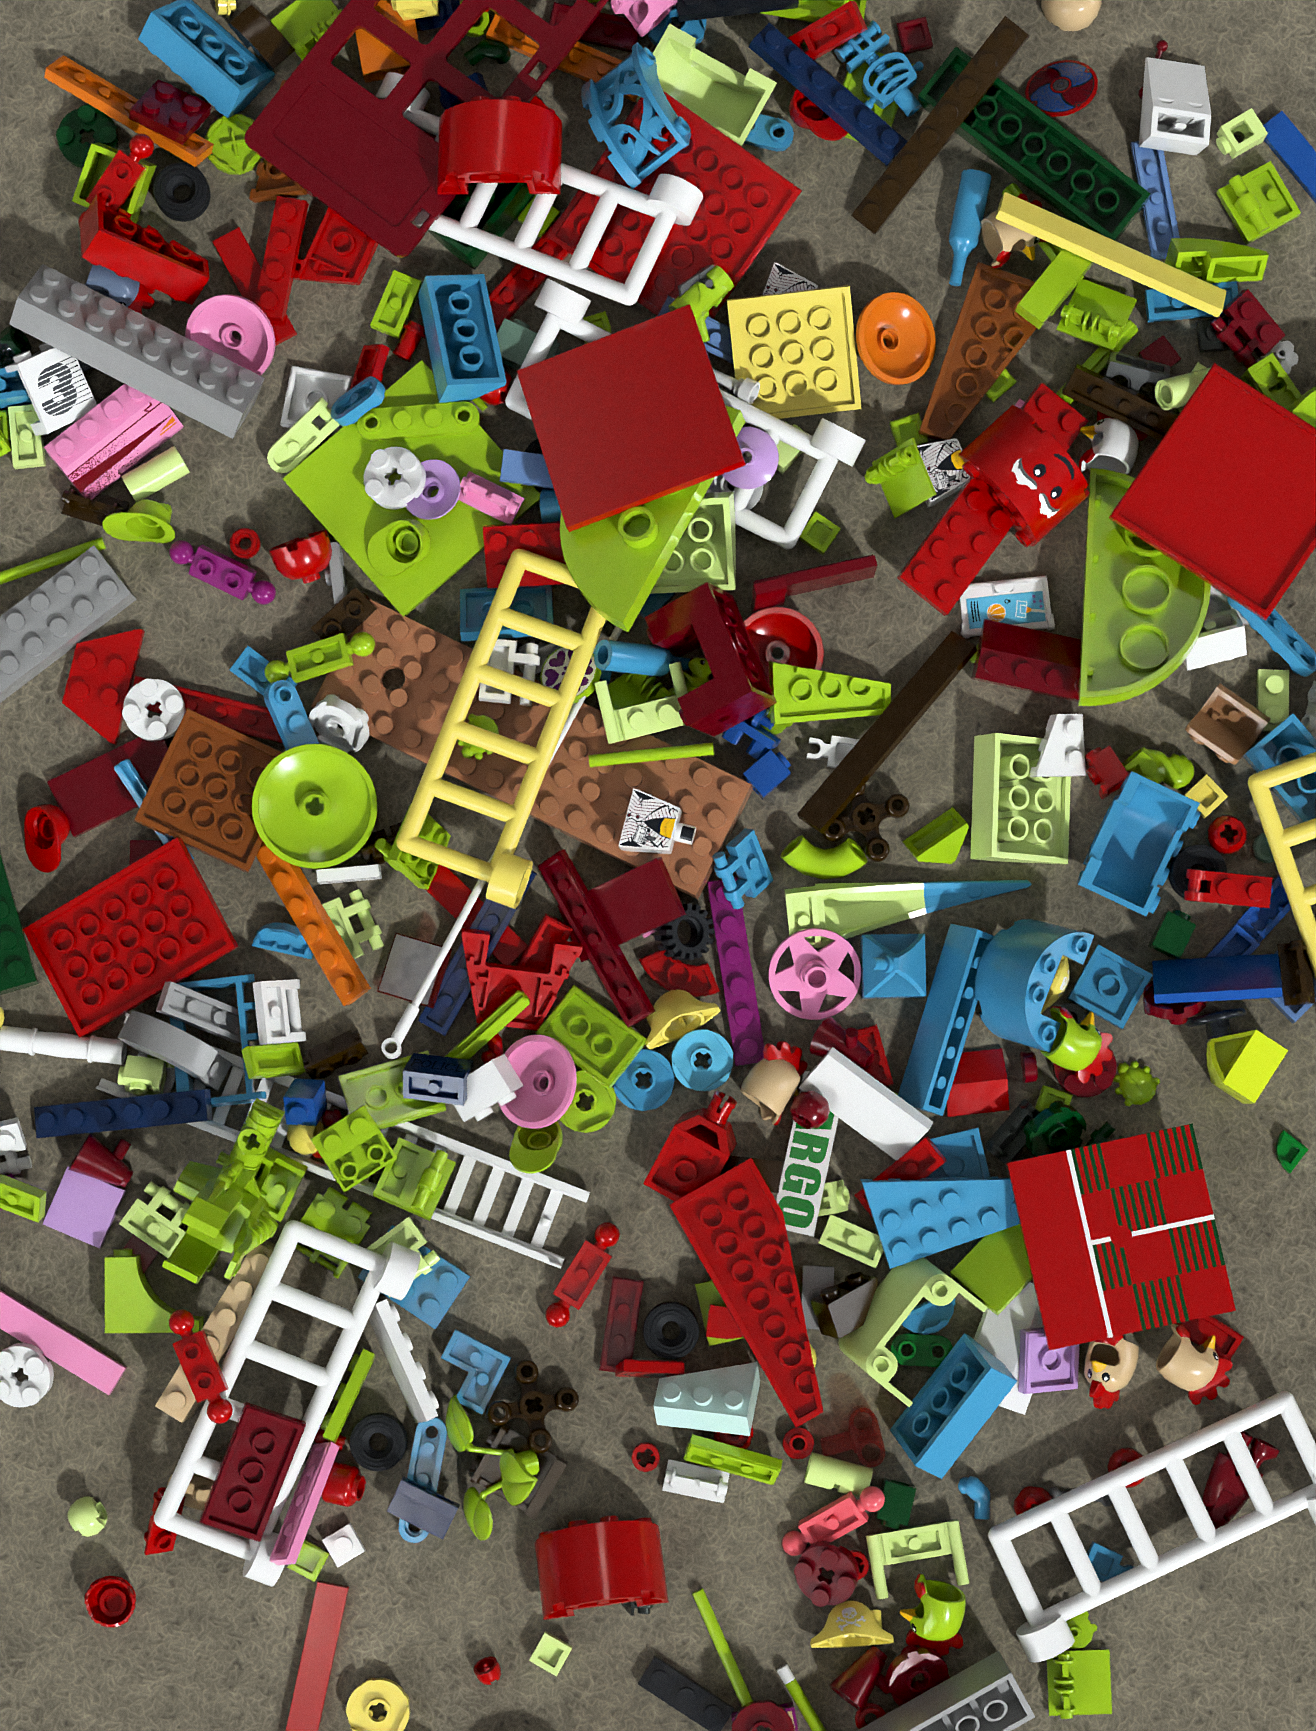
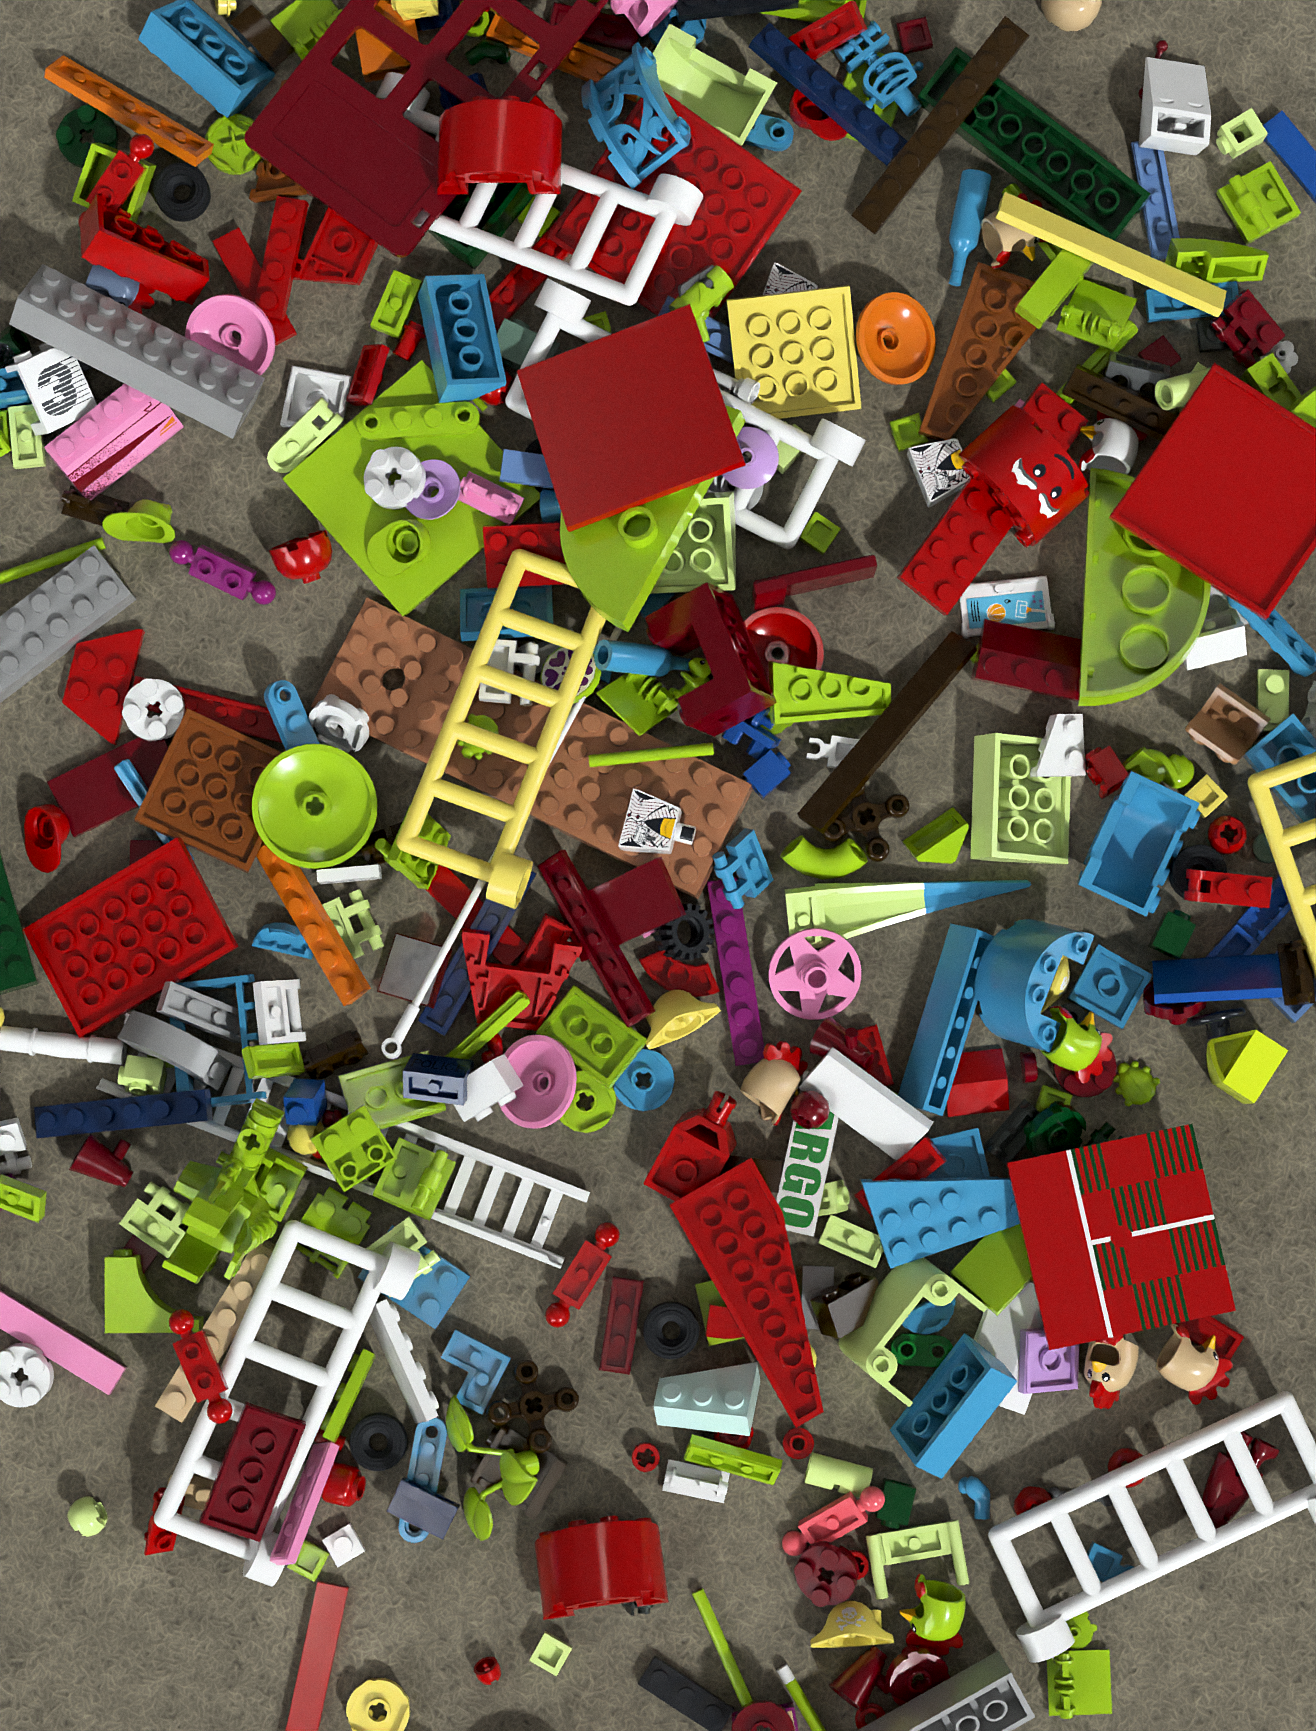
lavender tile [43,1166,126,1248] -> none
red hair [84,1576,136,1628] -> none
yellowish green pin [121,446,190,502] -> none
dark red plate [128,79,212,145] -> none
dark azure plate [229,646,298,701] -> none
red plate [230,528,261,559] -> none
lime plate [264,632,375,683] -> none
dark brown hinge [311,586,377,640] -> none
light grey plate [324,542,348,605] -> none
dark azure plate [330,376,385,426] -> none
lime cap [509,1121,563,1174] -> none
yellowish green plate [594,662,688,744] -> none
red tile [615,1359,685,1378] -> none
medium azure plate [671,1029,733,1091] -> none
clear red beam [820,1405,885,1467] -> none
dark azure piece [860,934,926,999] -> none
lime hinge [864,438,936,519] -> none
shield [1025,60,1098,117] -> none
green tile [1276,1130,1308,1174] -> none

